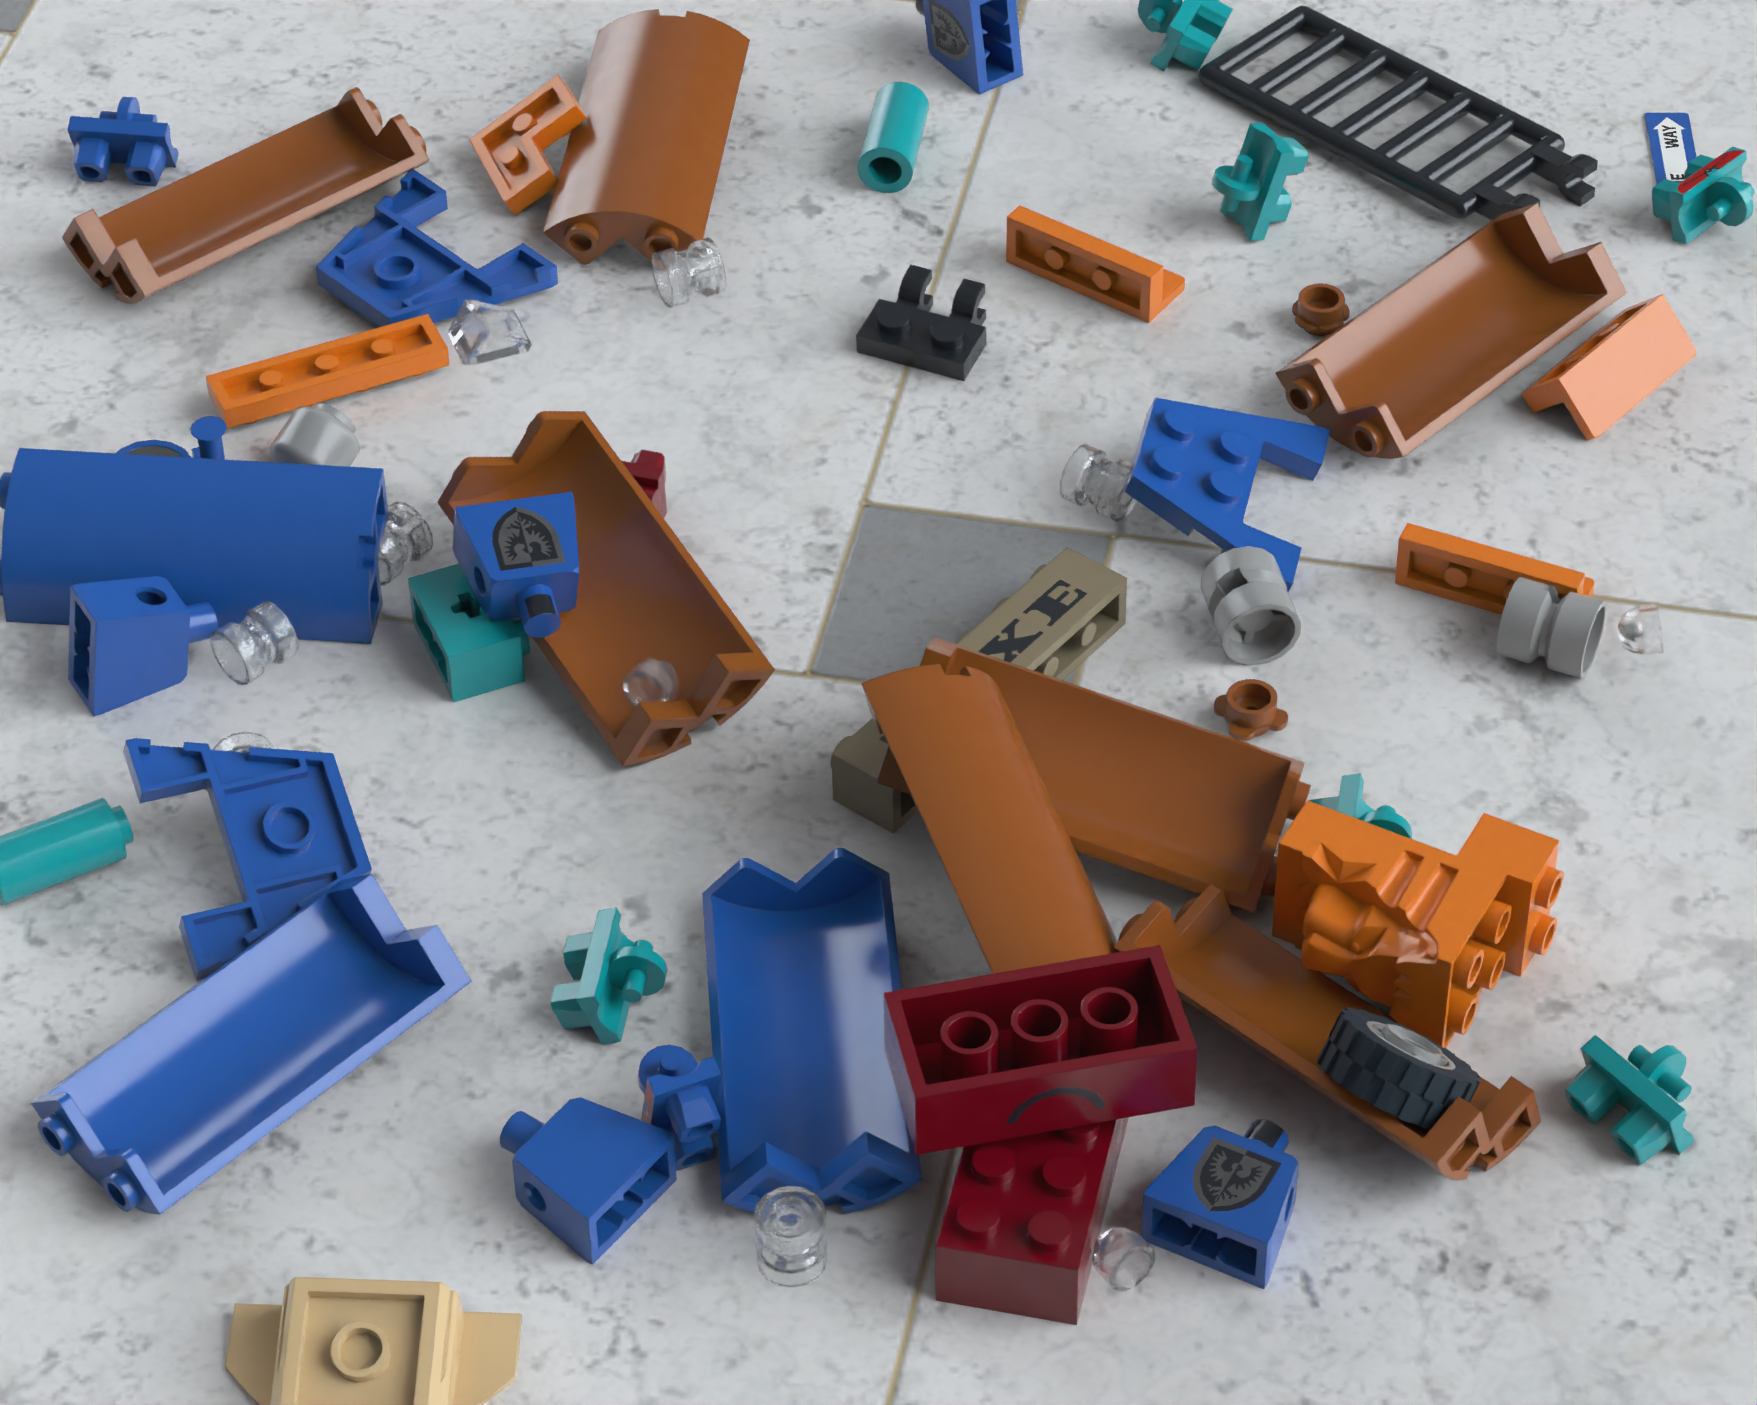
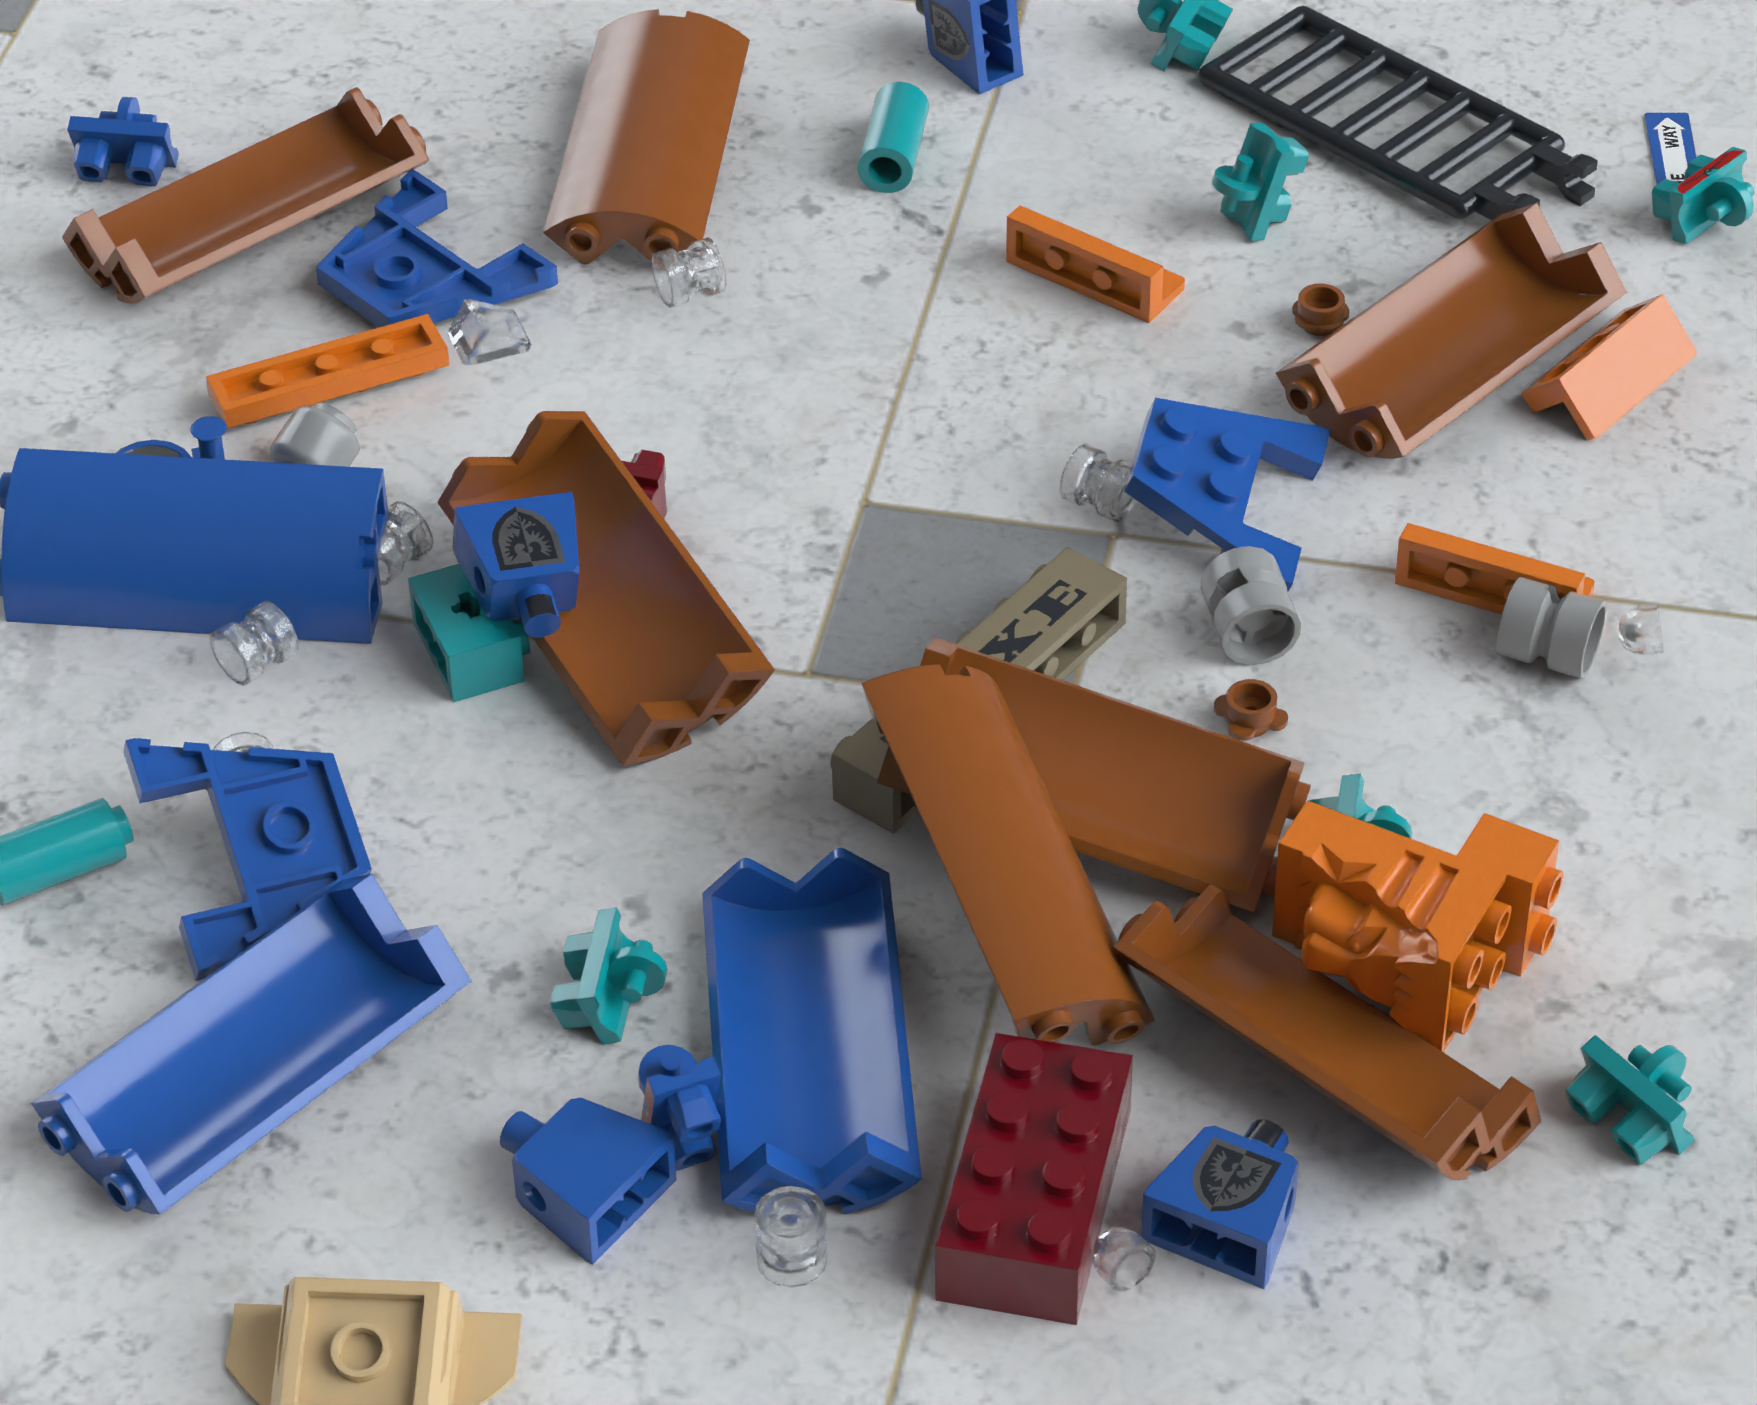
blue torso [68,576,218,716] -> none
orange plate [469,74,587,216] -> none
clear hinge [622,658,679,707] -> none
black plate [856,264,987,381] -> none
dark red brick [883,945,1198,1155] -> none
black wheel [1316,1008,1481,1130] -> none

